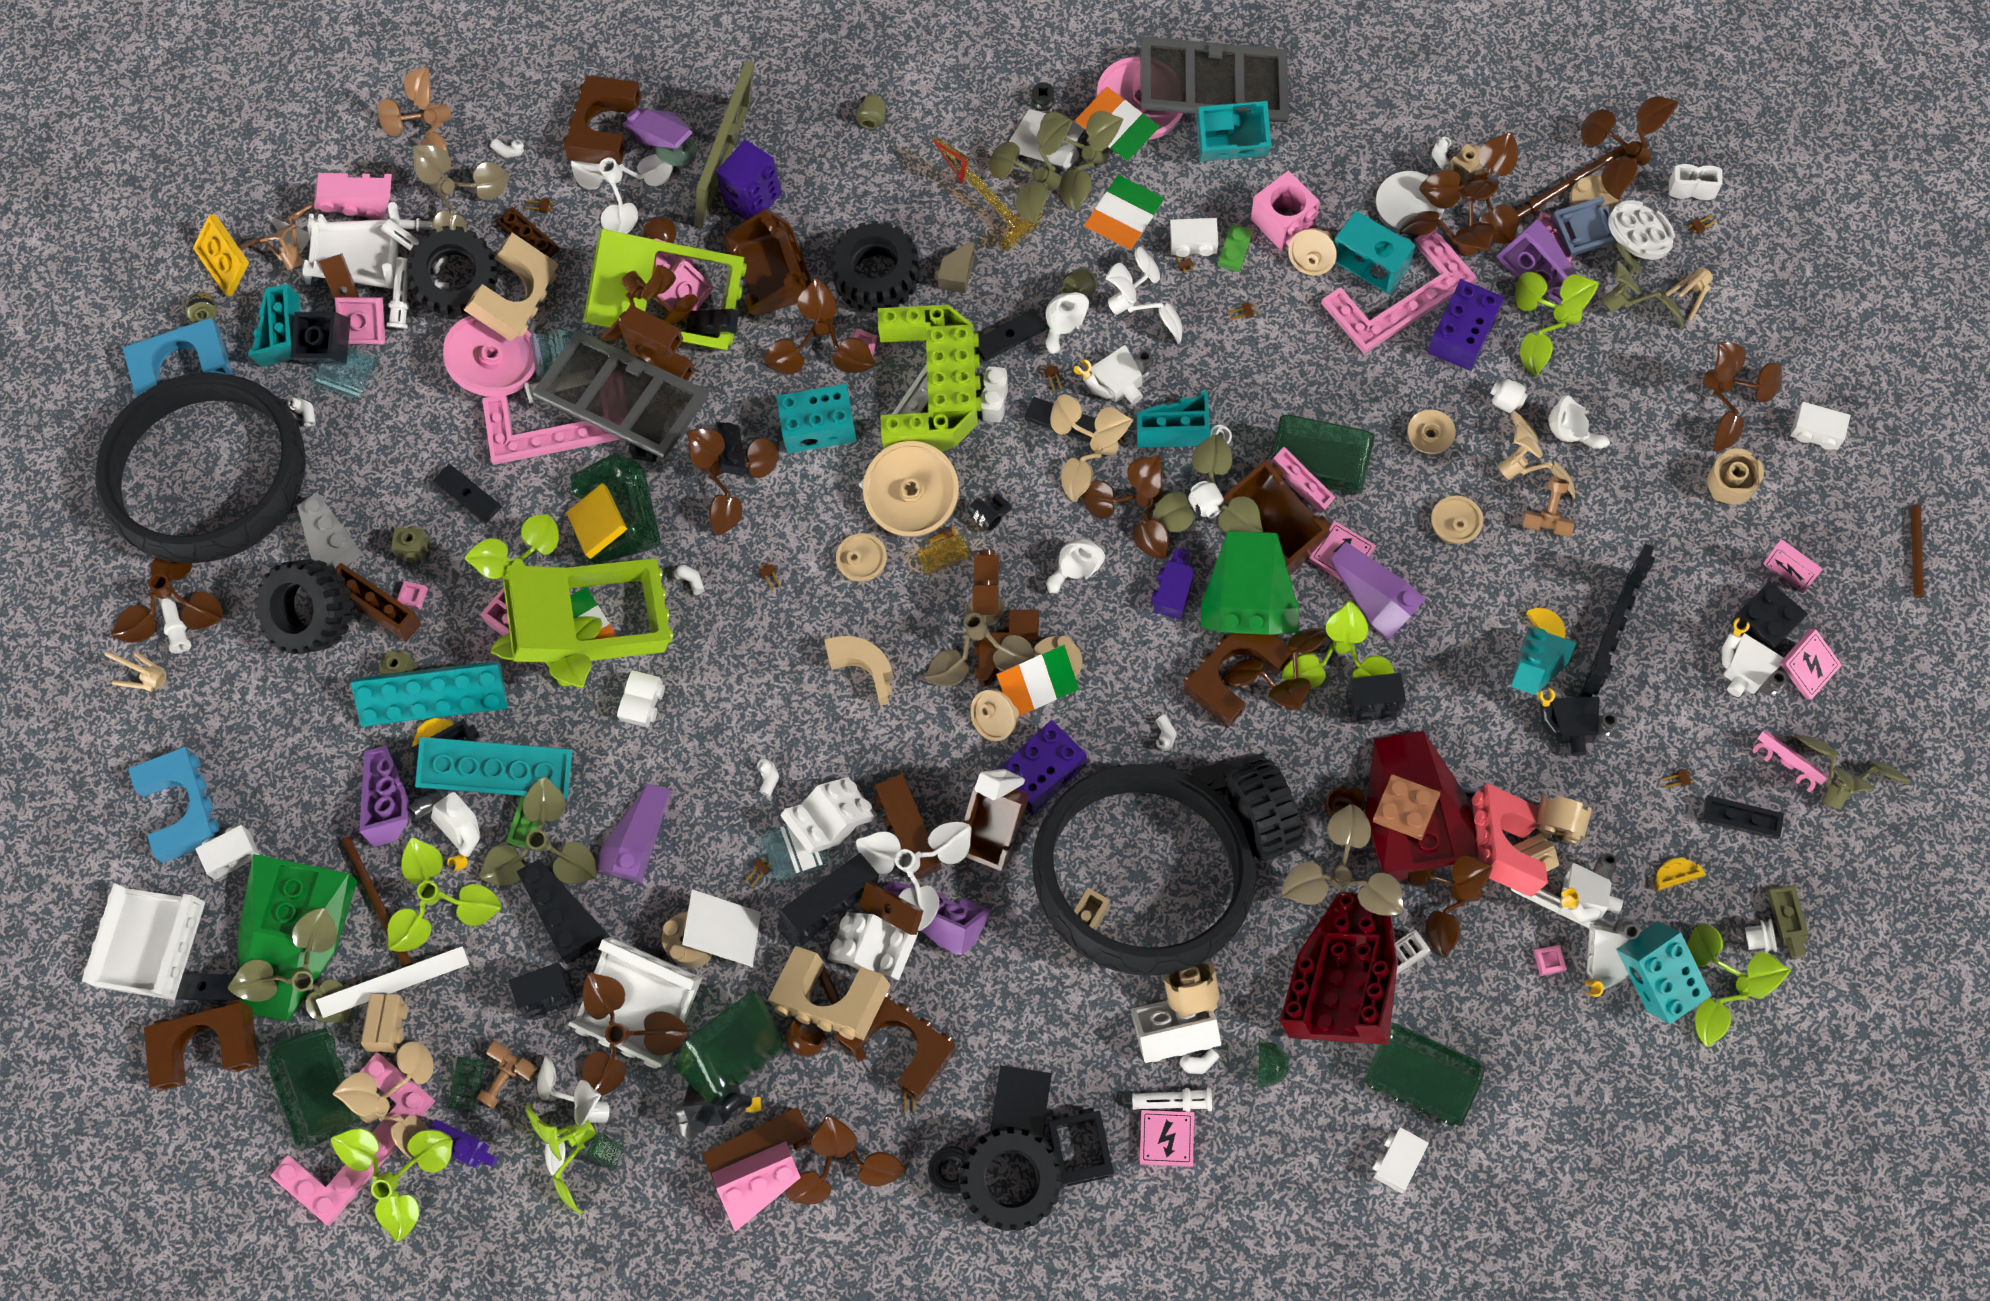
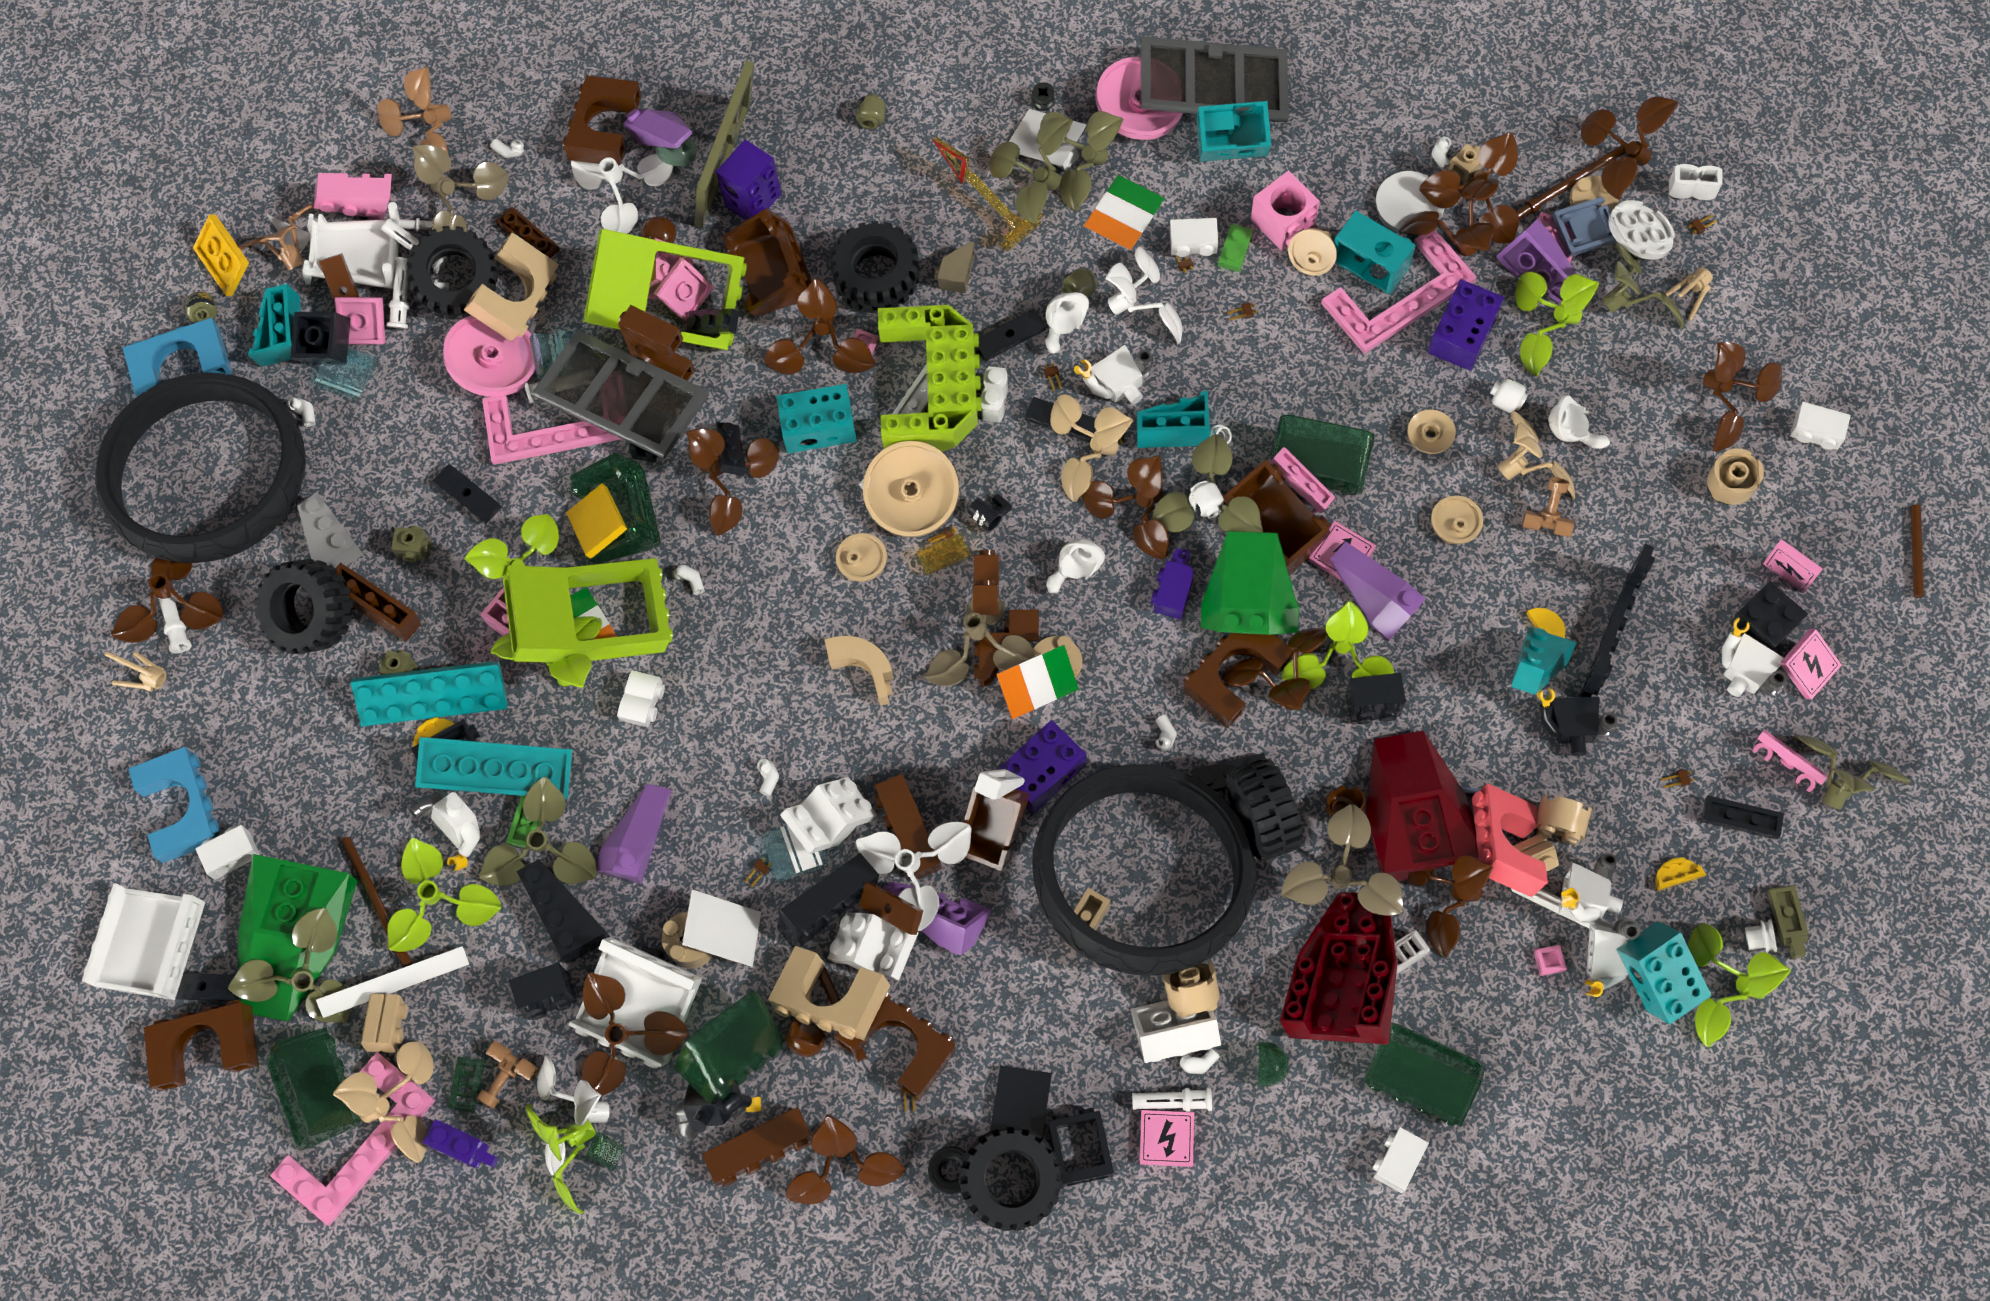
lime plant [331,1128,453,1242] -> none
medium lavender wedge [359,745,409,847] -> none
bright pink tile [397,581,428,610] -> none
piece [525,198,553,213] -> none
reddish brown plant [599,265,698,341] -> none
bright pink wedge [712,1141,801,1232] -> none
reddish brown piece [760,562,781,591] -> none
tan piece [971,689,1019,741] -> none
sticker [1074,87,1160,161] -> none
nougat plate [1373,775,1440,840] -> none

